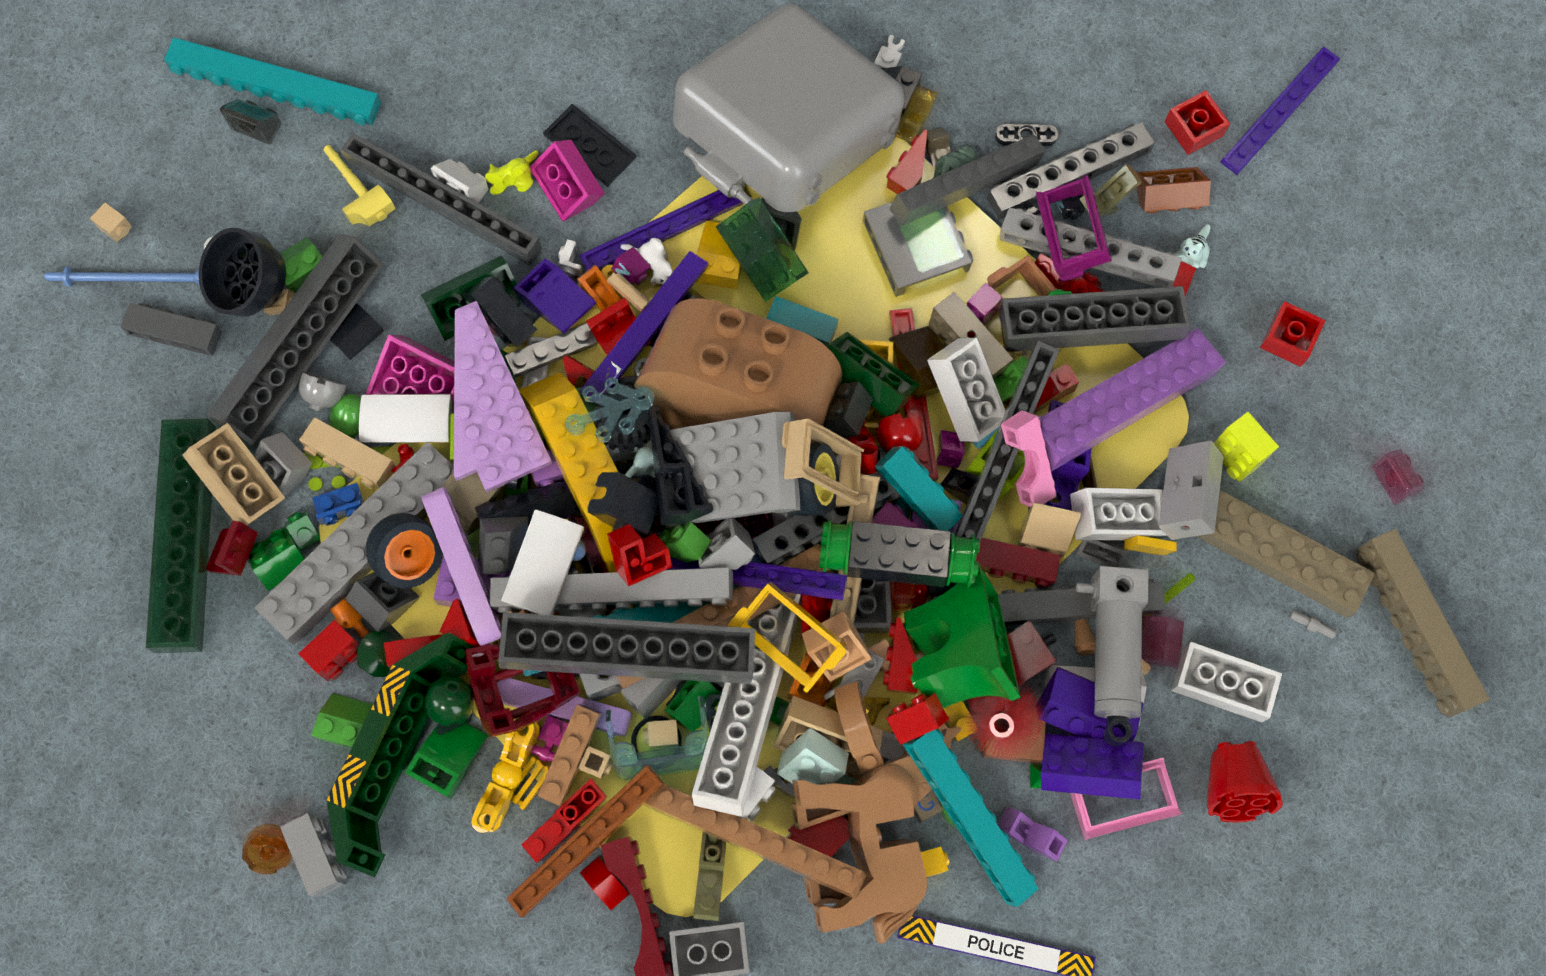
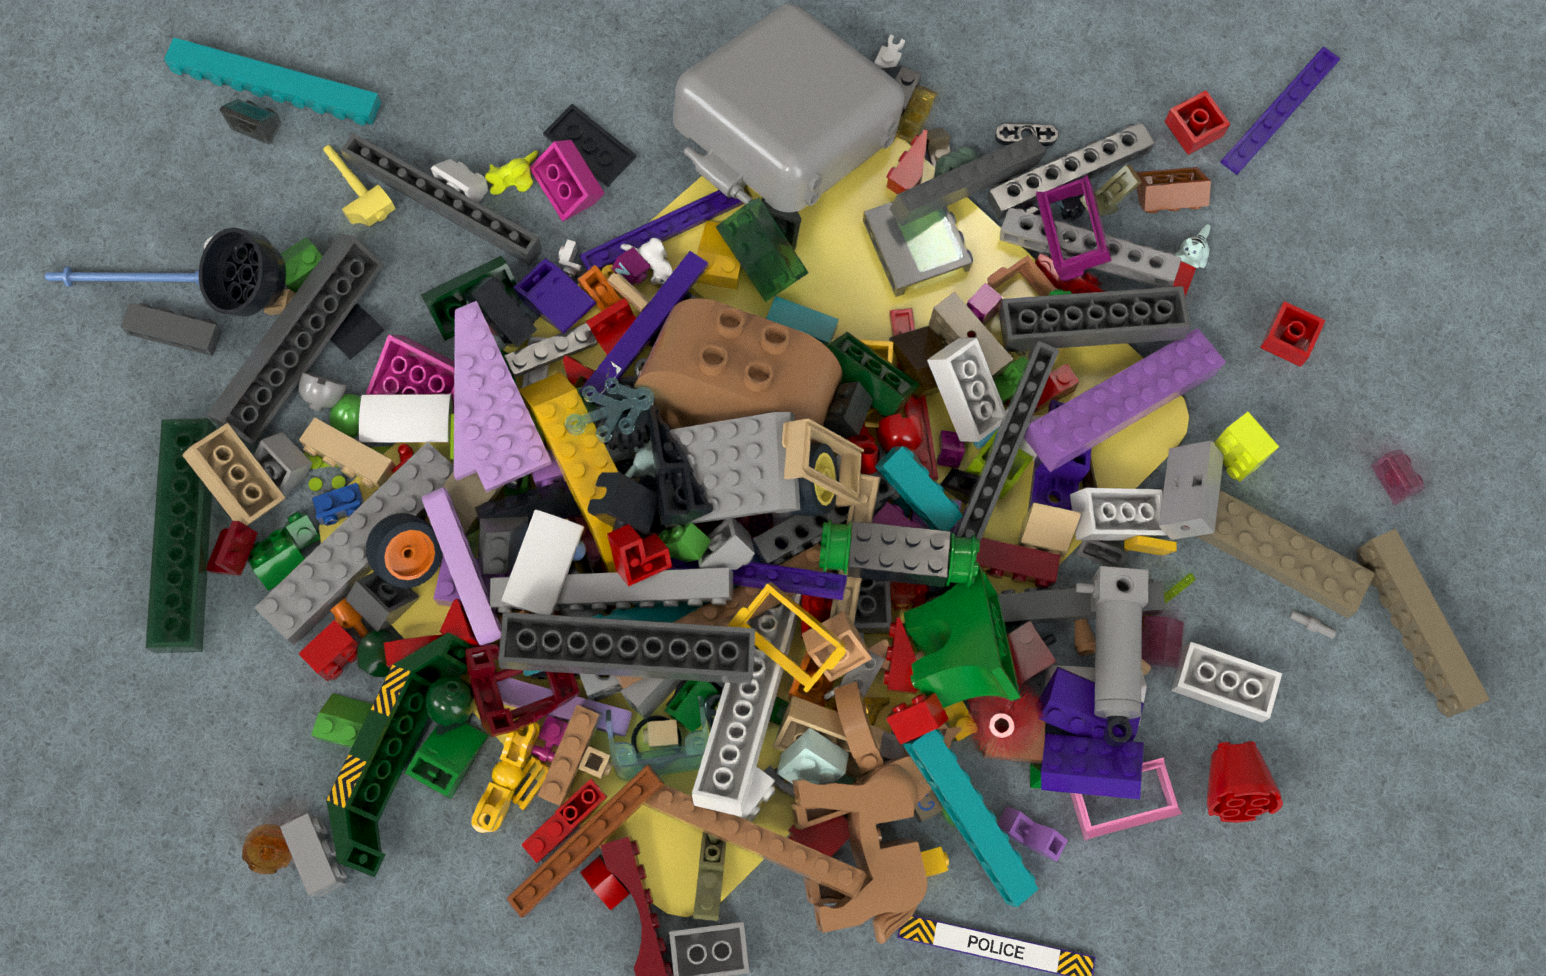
tan brick [90,203,132,242] -> none
bright pink arch [1001,410,1056,507] -> none

